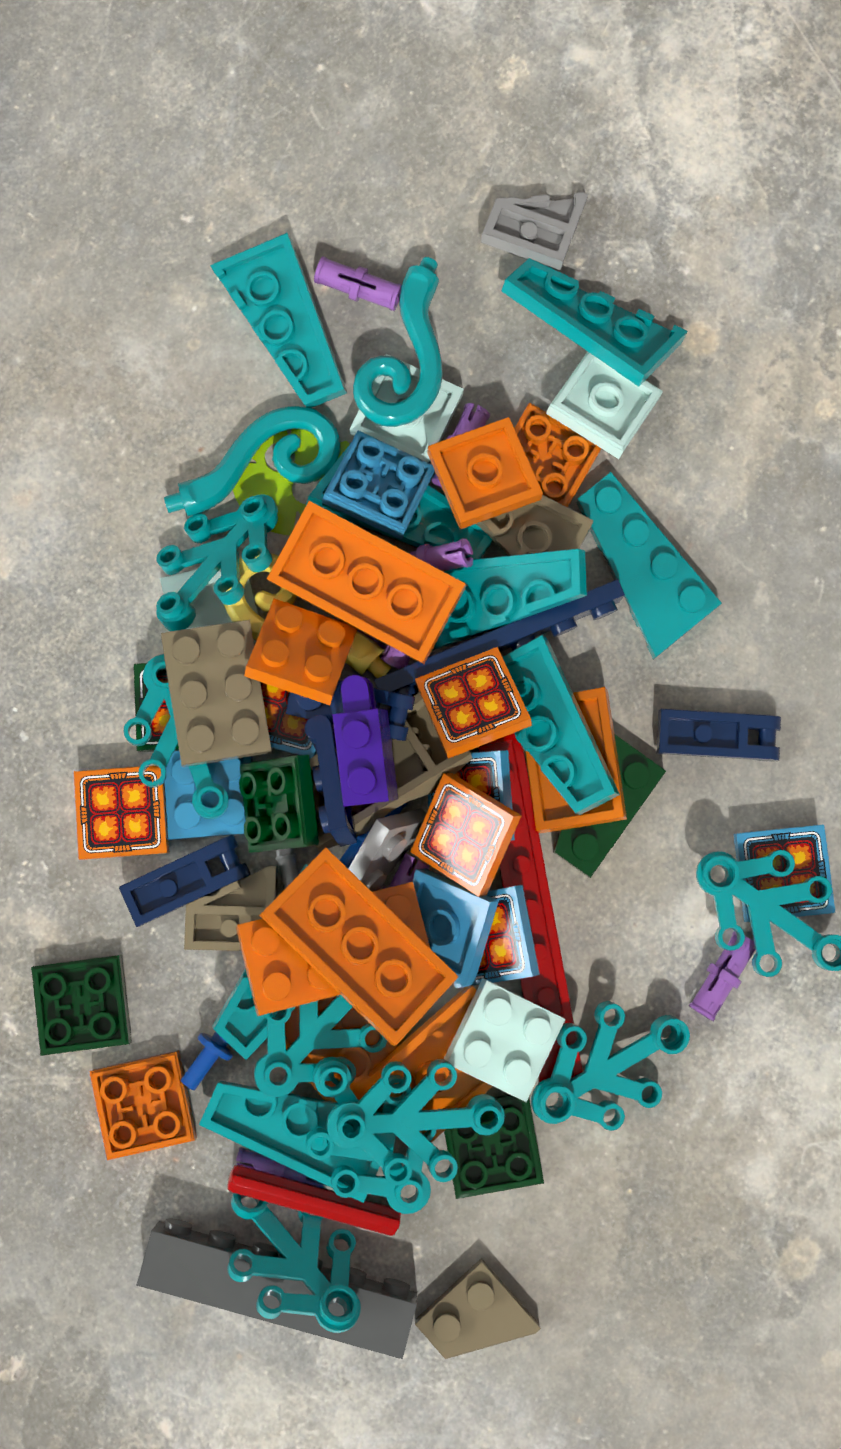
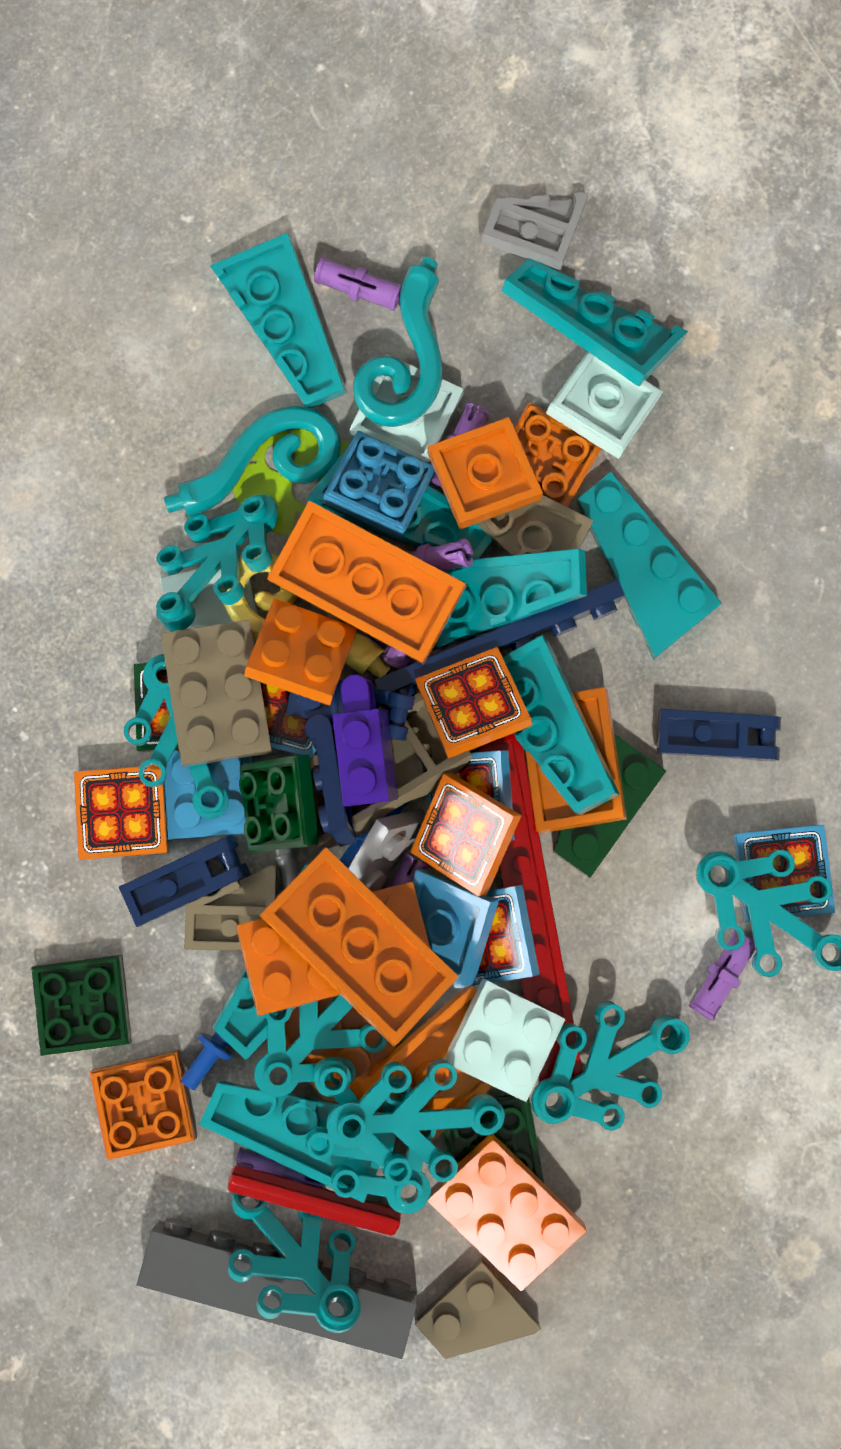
none -> plate [427,1134,587,1291]

